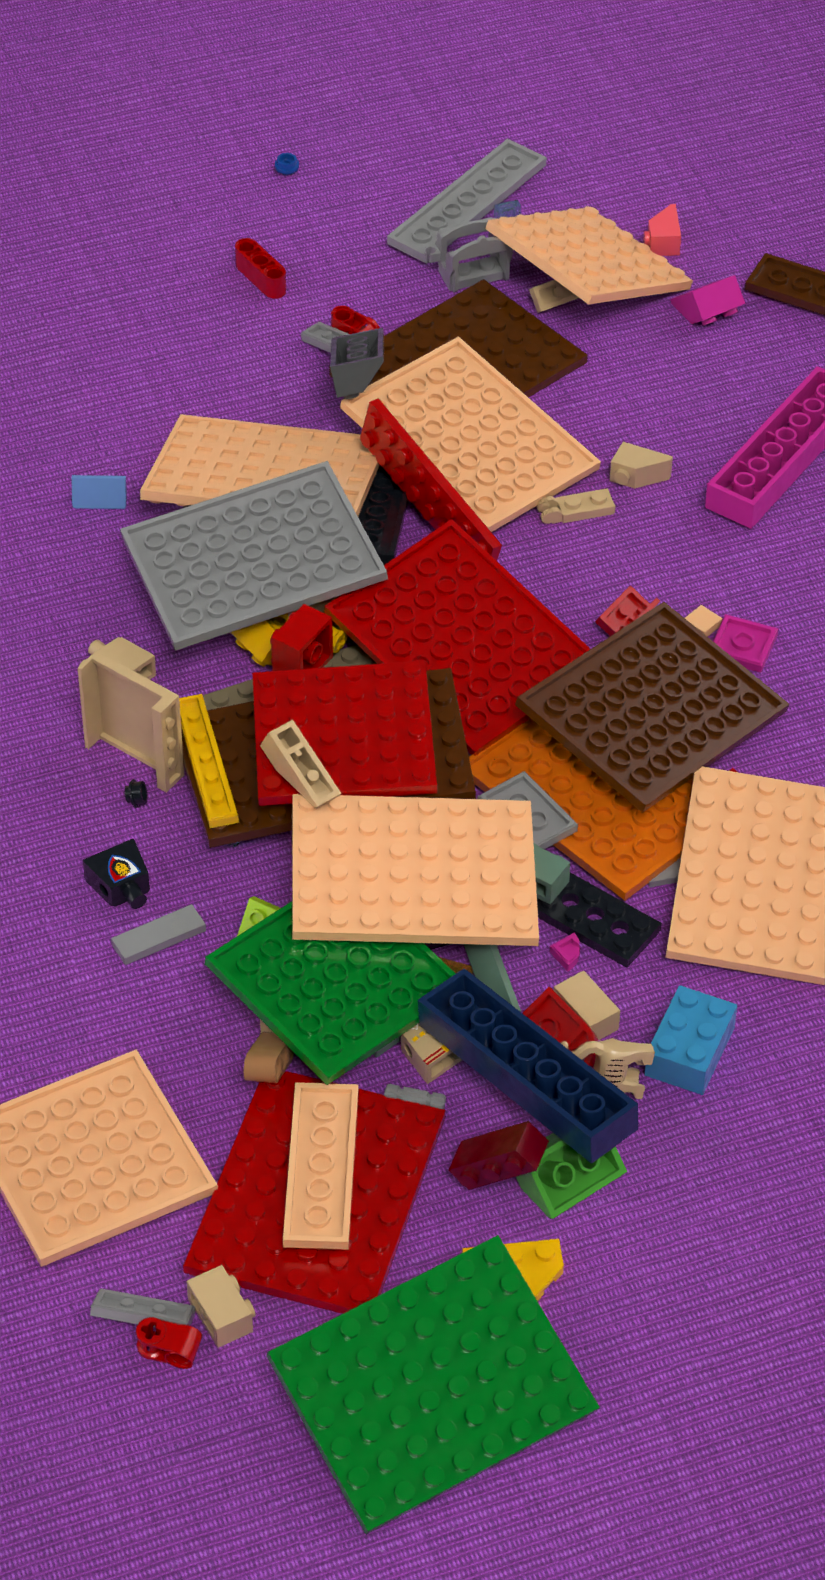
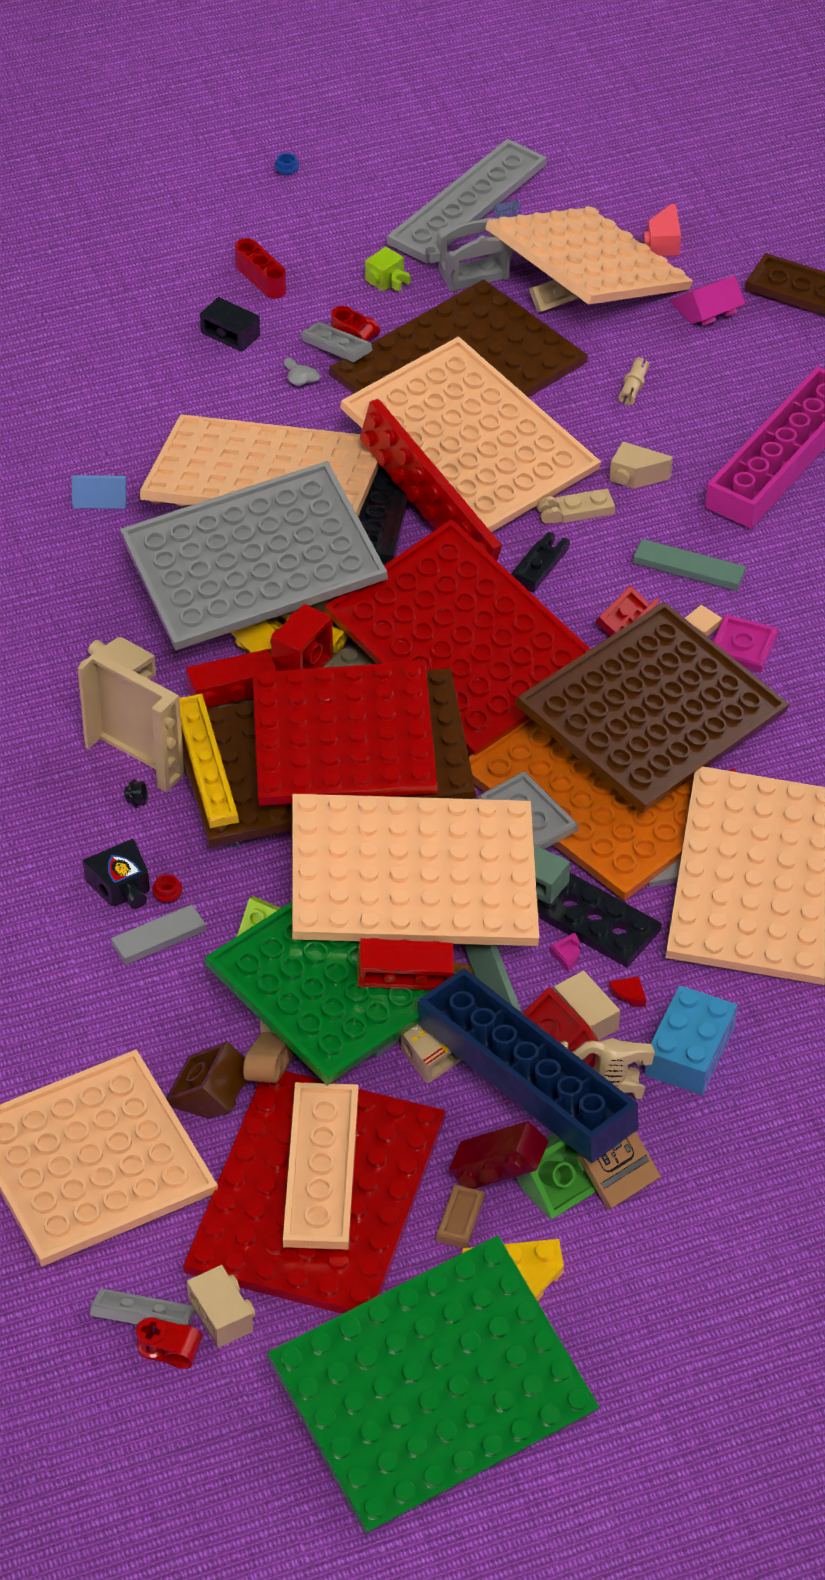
tan slope [260,719,341,808] -> none
dark grey slope [330,328,384,399] -> none
light grey axle [384,1084,446,1109] -> none
none -> red plate [152,874,182,902]
none -> reddish brown slope [166,1041,248,1119]
none -> red brick [186,649,277,708]
none -> black brick [200,297,260,352]
none -> light grey rock [283,357,321,387]
none -> red brick [357,938,454,990]
none -> lime brick [365,246,411,291]
none -> medium nougat tile [436,1184,485,1248]
none -> black hinge [511,532,570,591]
none -> medium nougat tile [576,1131,661,1209]
none -> red tile [609,976,647,1007]
none -> tan pin [618,358,649,406]
none -> sand green tile [633,539,746,591]

